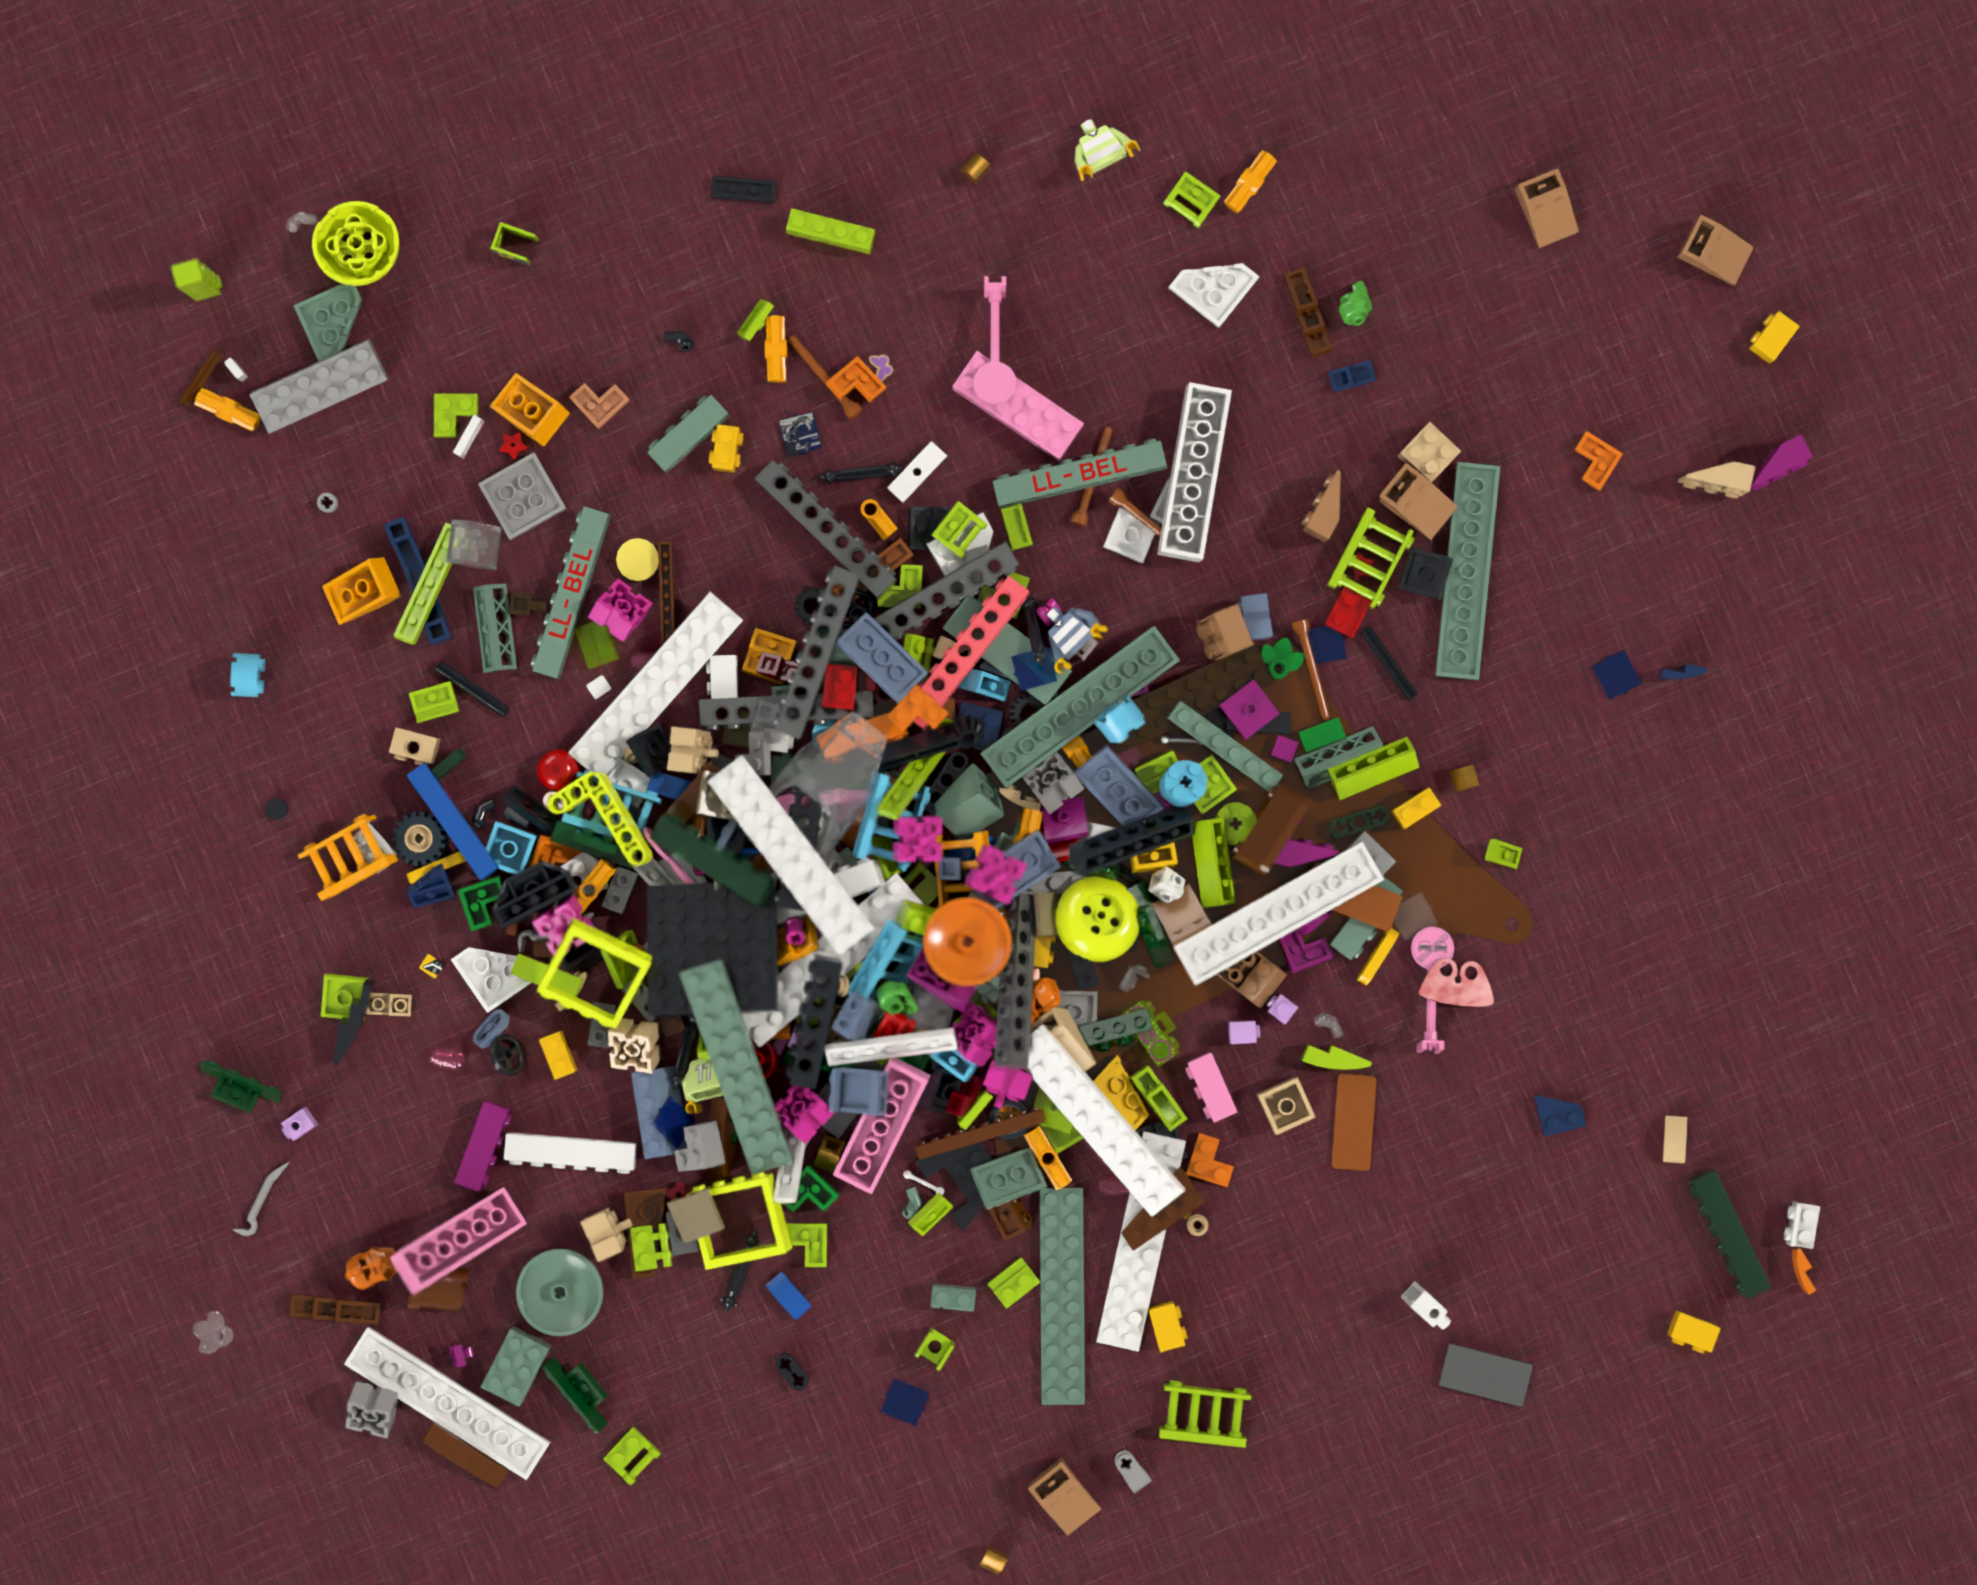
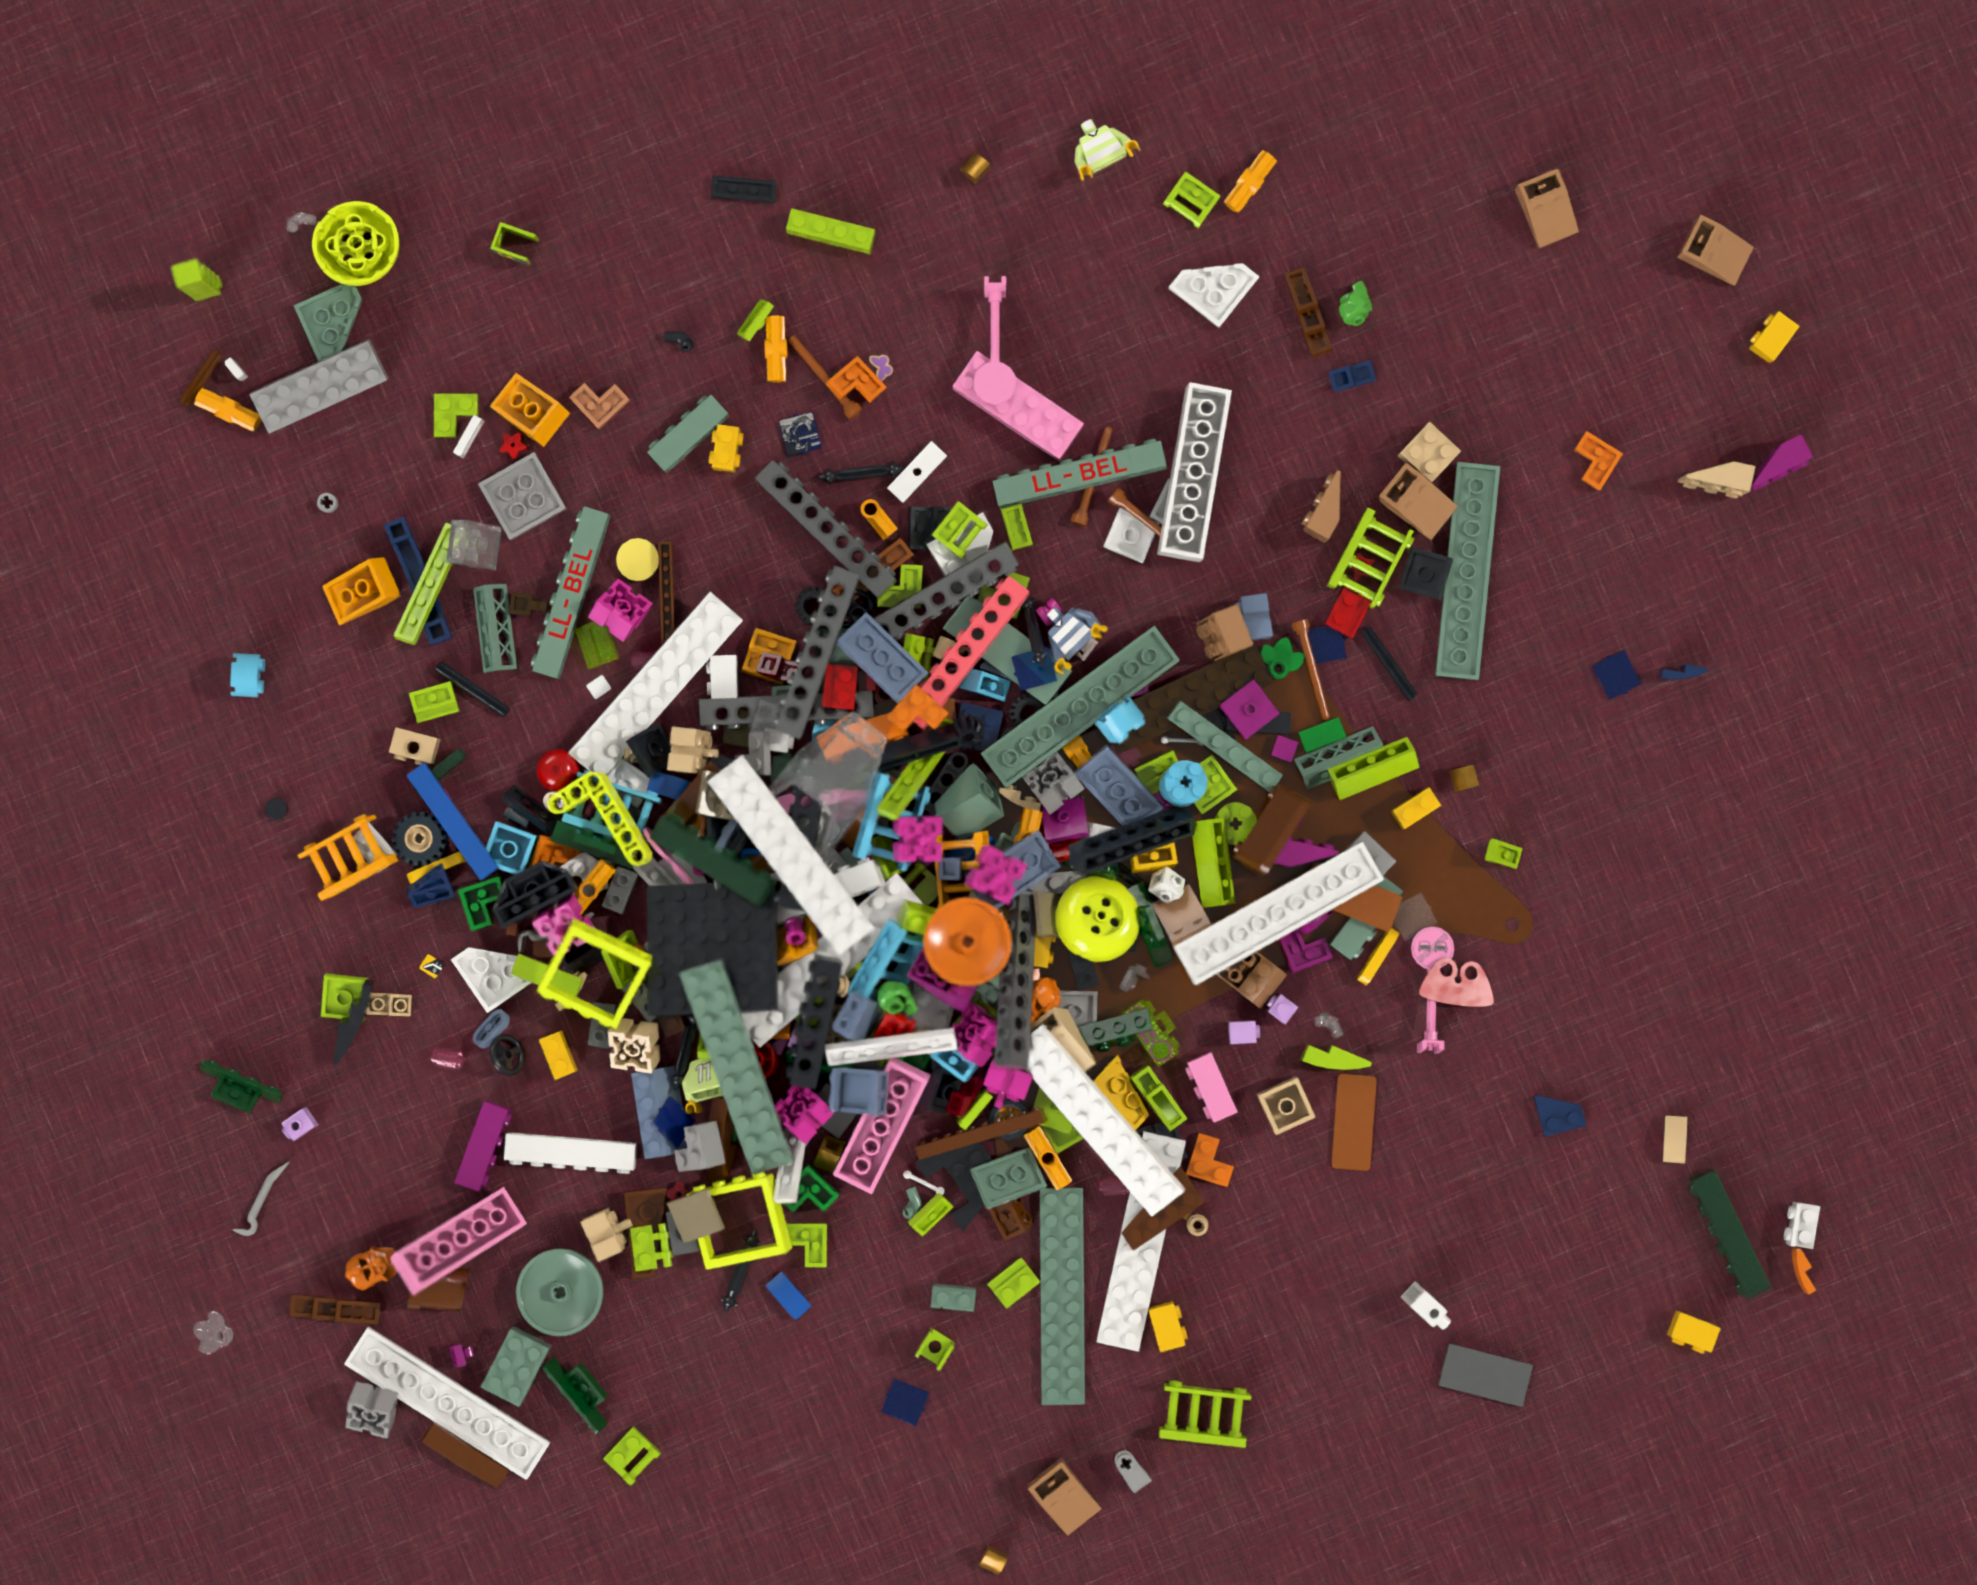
black arm [471,798,497,829] -> none
black beam [776,1353,809,1391] -> none
clear green beam [1328,806,1390,838] -> none

